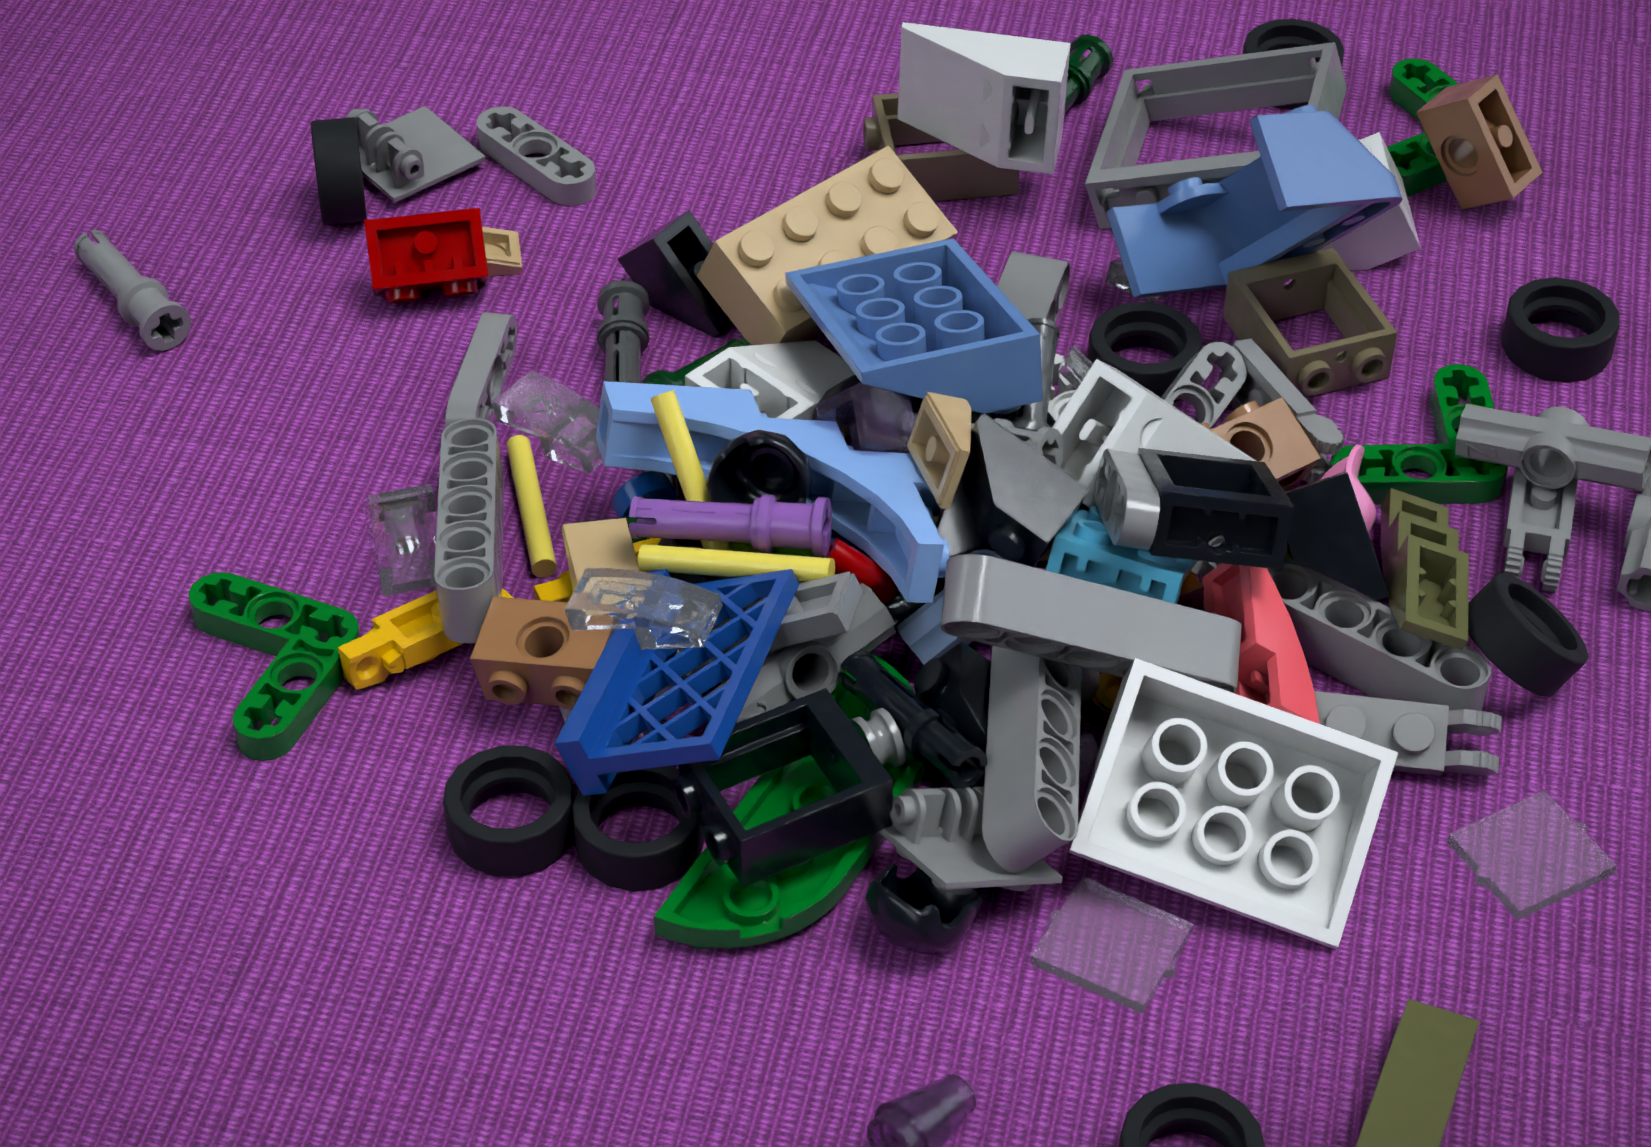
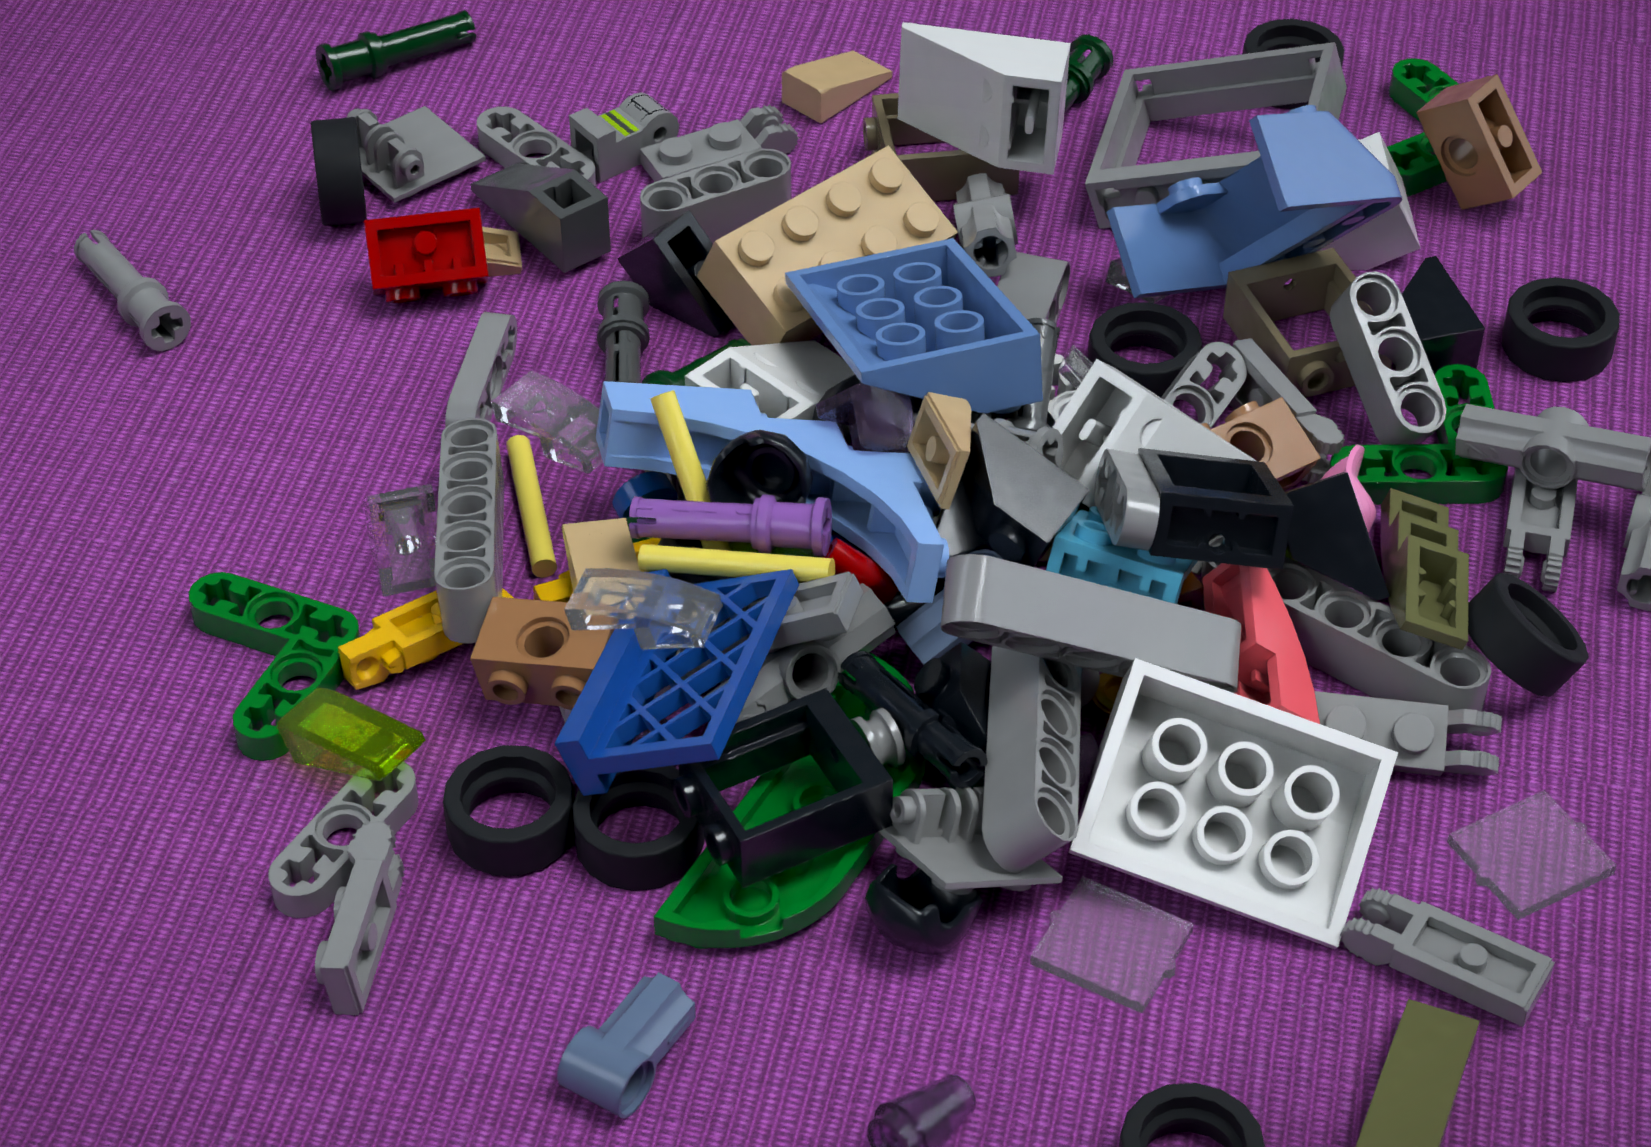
none -> light grey beam [268,758,419,918]
none -> clear neon green slope [277,687,426,781]
none -> light grey hinge [315,820,405,1015]
none -> dark green pin [316,10,476,91]
none -> dark grey slope [470,163,611,273]
none -> sand blue piece [557,972,696,1119]
none -> light grey leg [569,92,679,183]
none -> light grey hinge [640,104,799,182]
none -> light grey beam [640,149,792,243]
none -> tan slope [782,50,892,124]
none -> light grey piece [953,173,1018,277]
none -> light grey beam [1330,271,1447,445]
none -> light grey hinge [1340,888,1555,1027]
none -> black slope [1392,256,1485,375]

